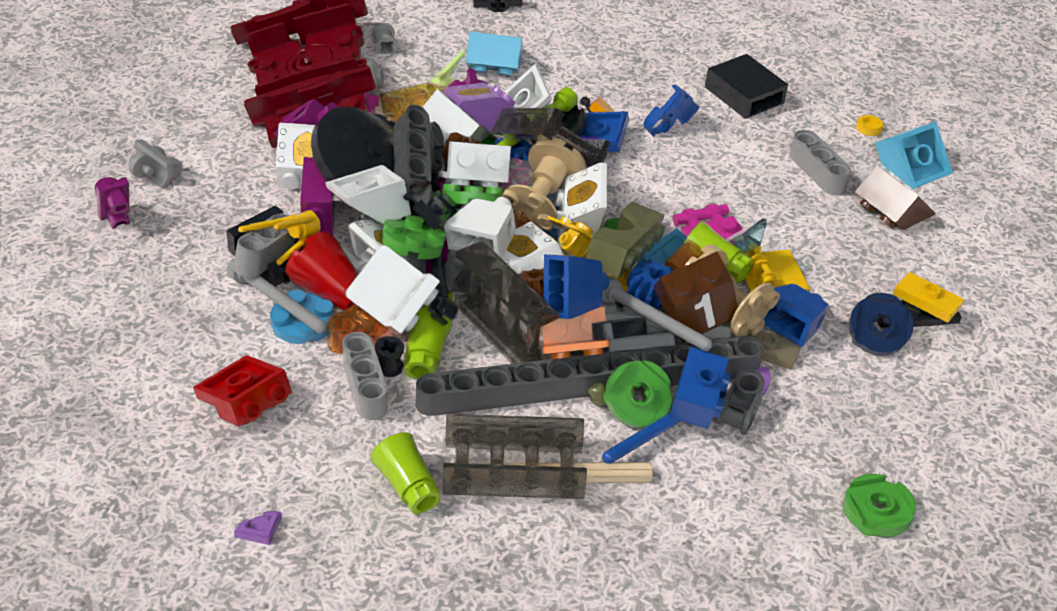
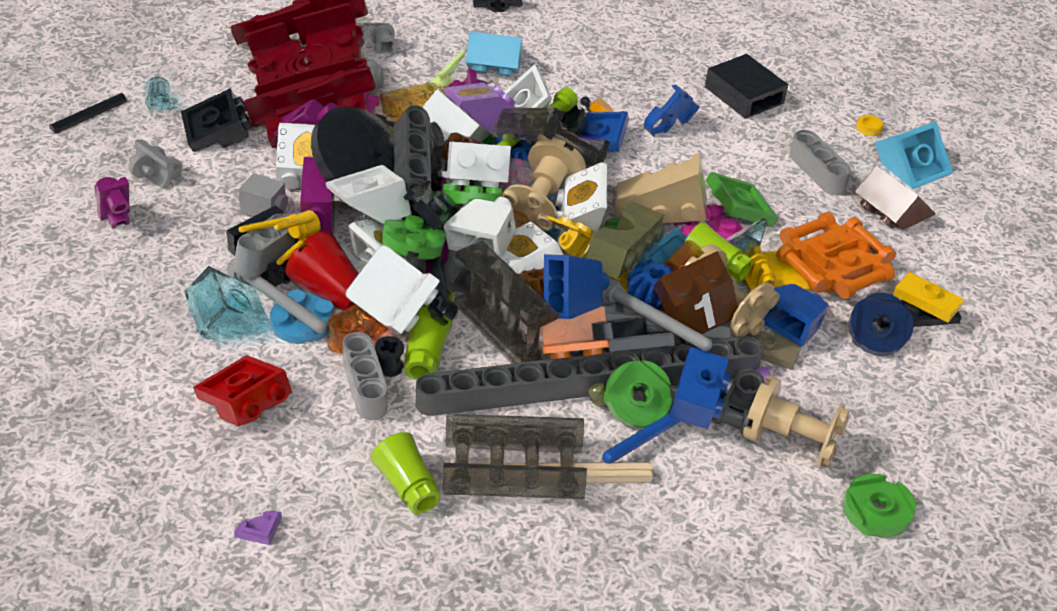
none -> black bar [49,93,127,134]
none -> clear light blue bush [145,77,171,110]
none -> black plate [181,88,252,152]
none -> clear light blue slope [184,266,273,343]
none -> light grey brick [239,173,288,216]
none -> tan wedge [615,152,707,224]
none -> bright green plate [705,172,778,227]
none -> tan piece [743,375,849,468]
none -> orange brick [776,212,896,299]

